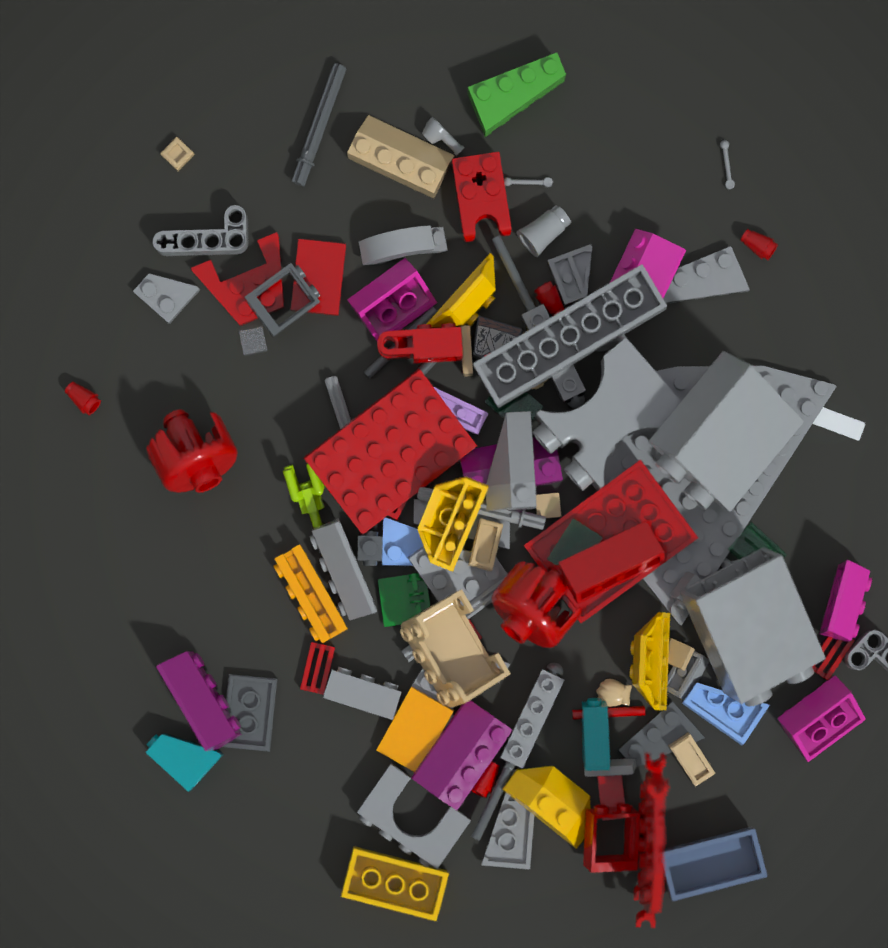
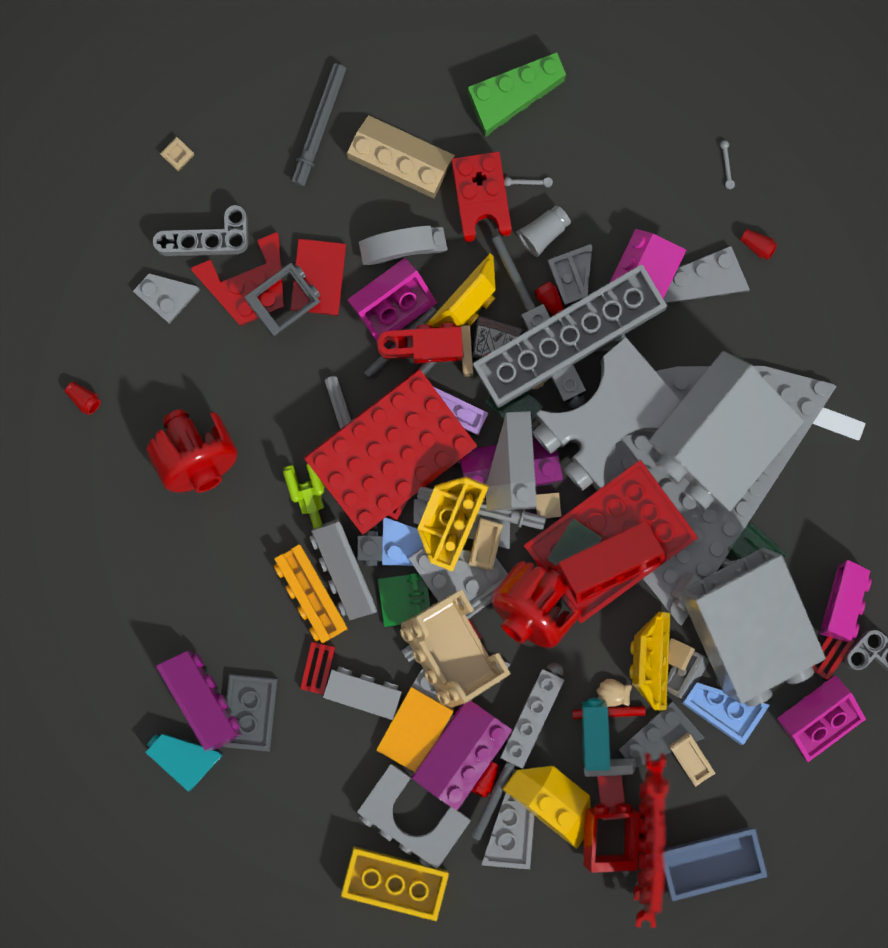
clear tile [239,327,268,356] -> none
light grey bar [422,117,465,156] -> none

